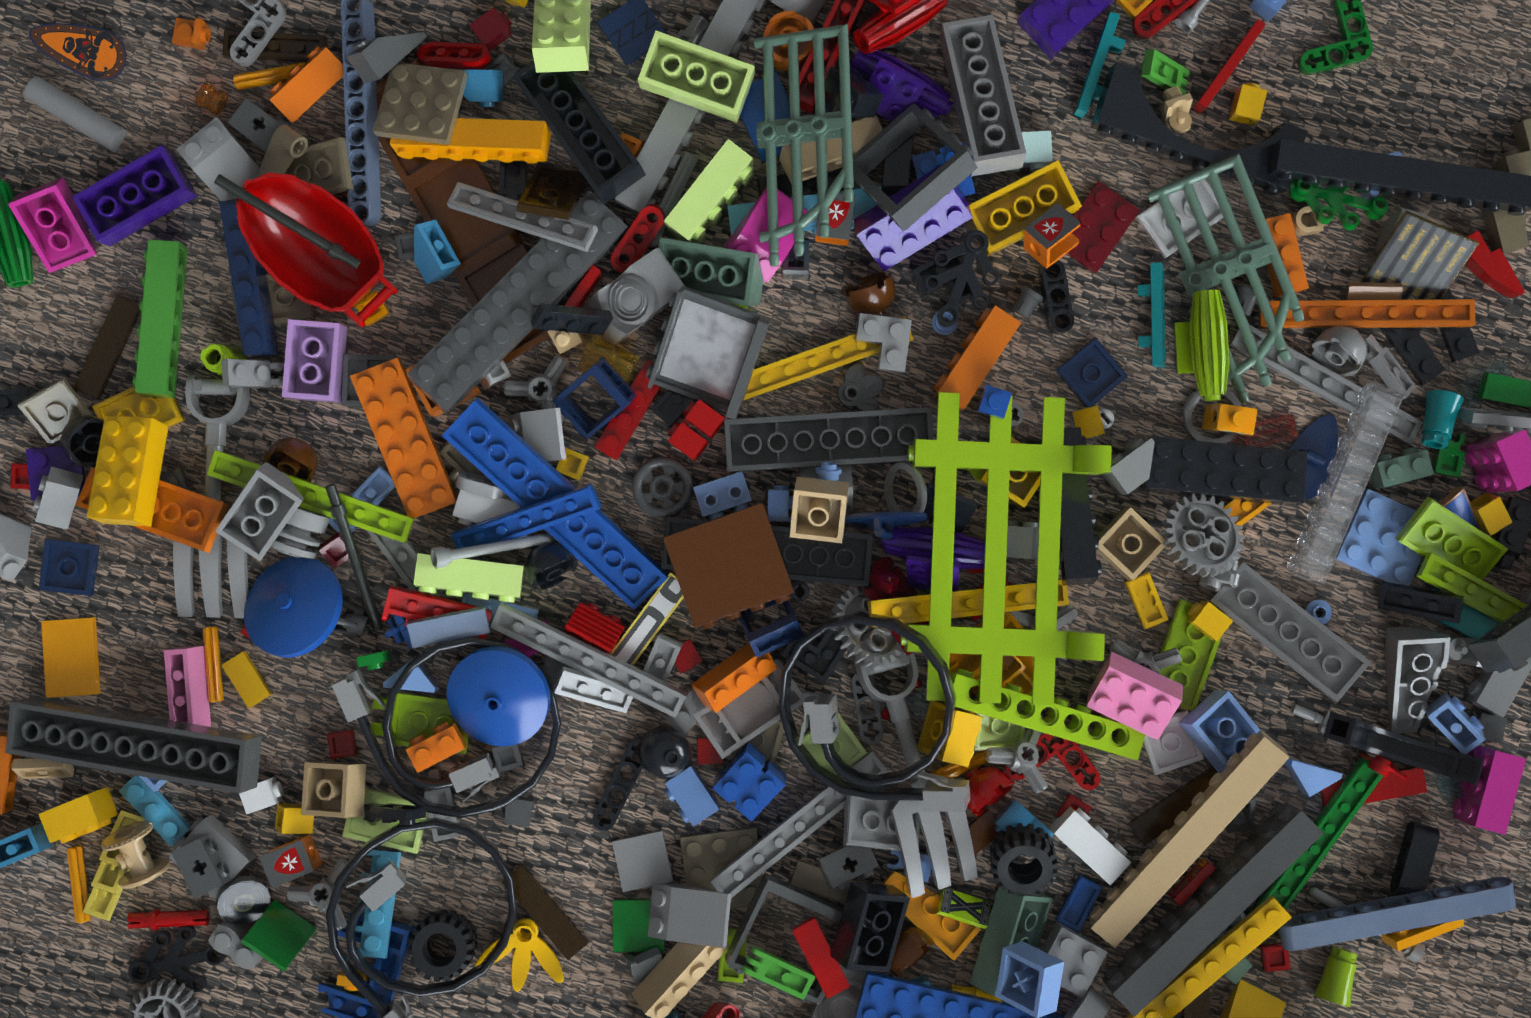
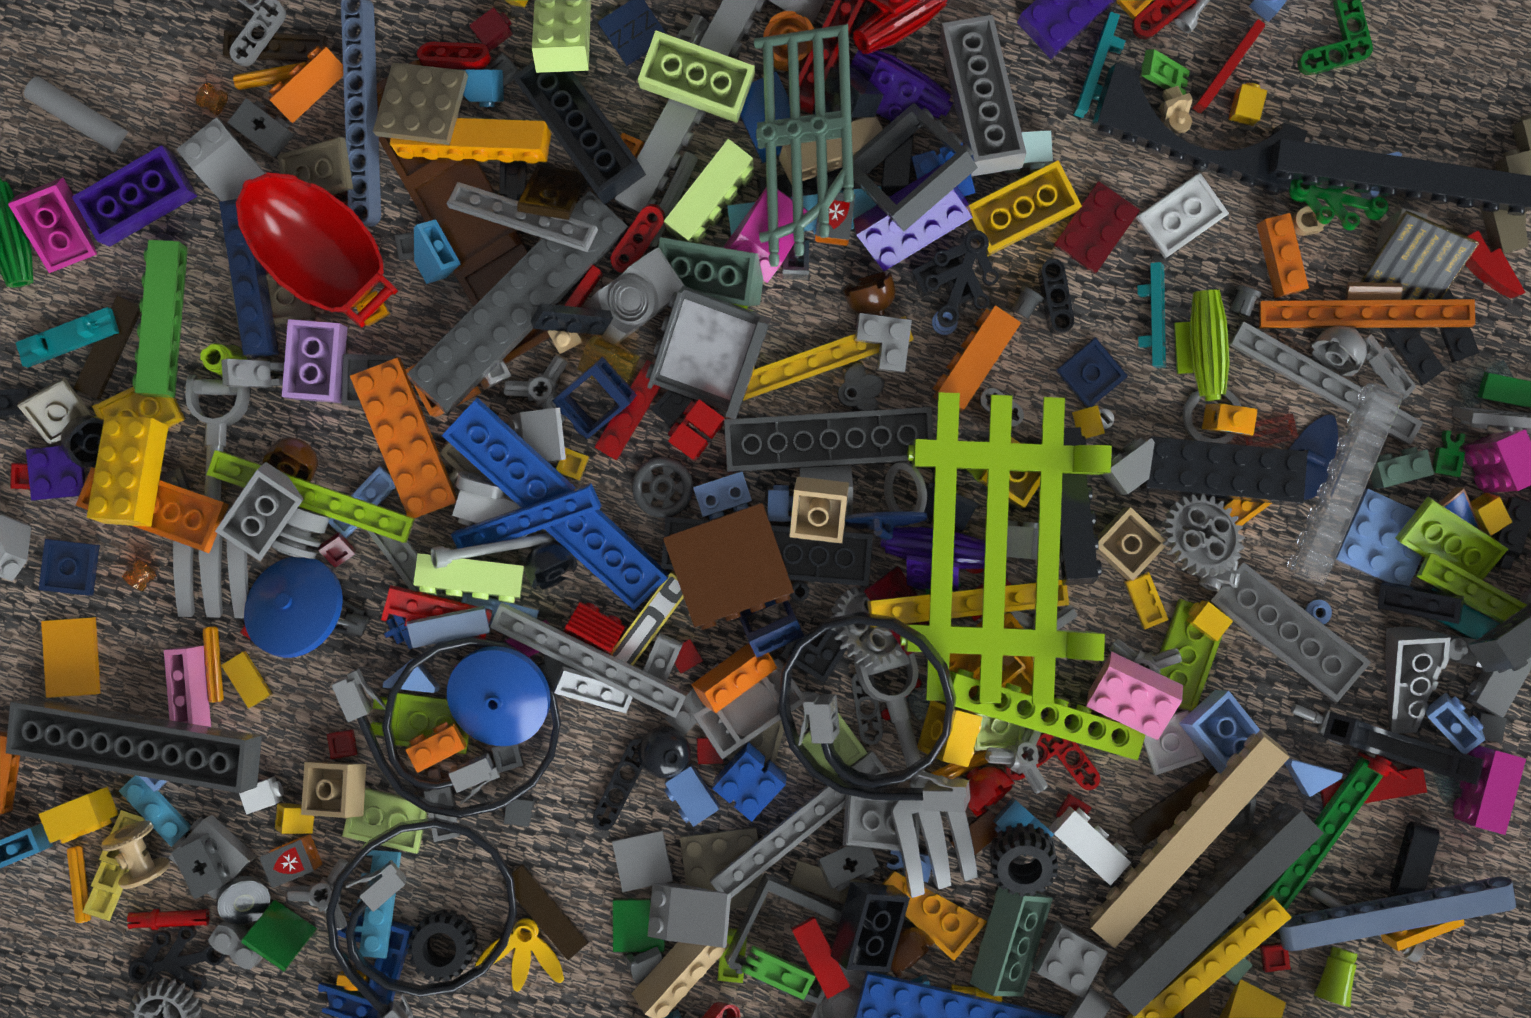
tan plate [11,757,74,779] -> none
shield [29,23,127,81] -> none
light grey brick [33,466,84,530] -> none
orange bracket [172,18,211,50] -> none
pearl dark grey bar [214,174,361,269] -> none
dark tan piece [258,125,308,177] -> none
pearl dark grey bar [325,484,383,631] -> none
dark grey slope [346,32,427,83] -> none
green plate [356,649,391,670] -> none
black hinge [363,803,426,825] -> none
light blue plate [815,462,842,481] -> none
dark red piece [869,557,900,594] -> none
tile [937,888,992,929] -> none
blue plate [977,385,1012,419] -> none
light blue brick [995,941,1064,1018] -> none
piece [1024,204,1080,269] -> none
blue tile [1055,874,1103,933] -> none
sand green piece [1147,153,1304,404] -> none
red tile [1168,857,1215,906] -> none
teal plant [1421,390,1464,449] -> none
none -> teal hinge [15,307,119,368]
none -> clear orange wheel [122,560,157,592]

